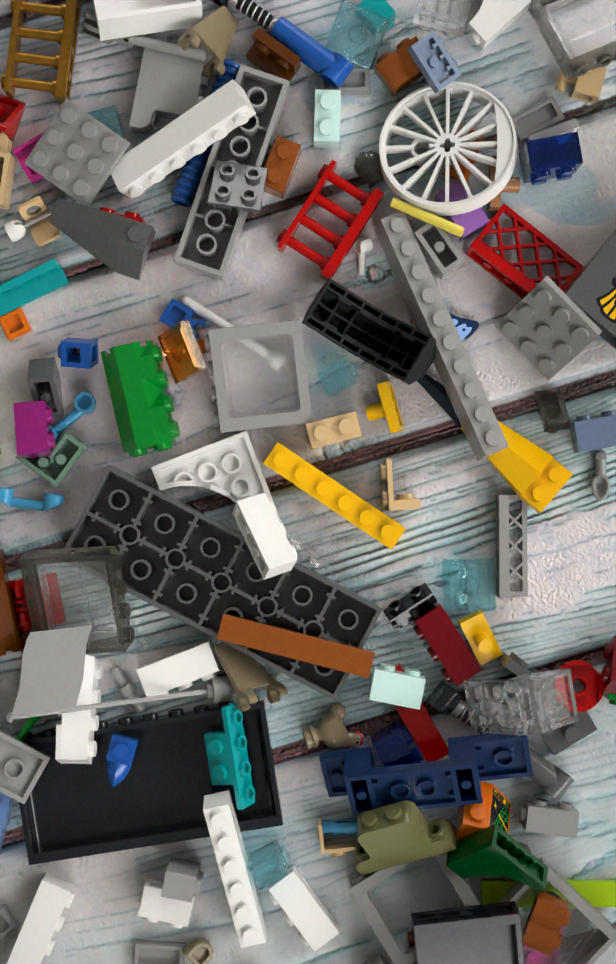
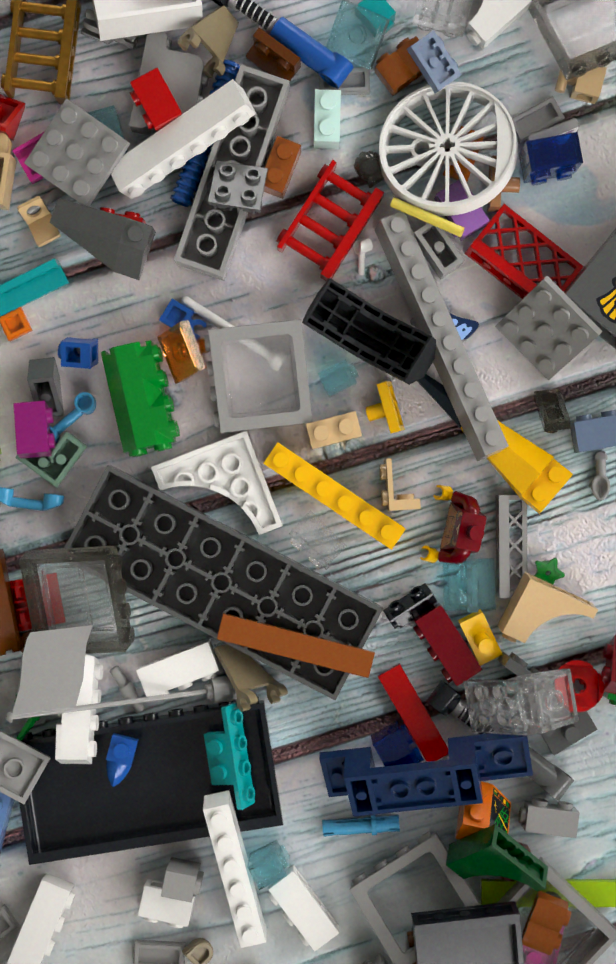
white hinge [4,204,56,243] -> none
light grey bar [128,35,206,62] -> none
white brick [232,493,297,580] -> none
dark tan animal [302,703,364,749] -> none
tan bracket [318,819,356,856] -> none
olive brick [356,800,457,875] -> none
light aqua brick [368,663,426,710] -> none
none -> red brick [129,68,182,132]
none -> dark red torso [420,485,487,564]
none -> tan arch [497,572,598,643]
none -> green plate [534,558,565,585]

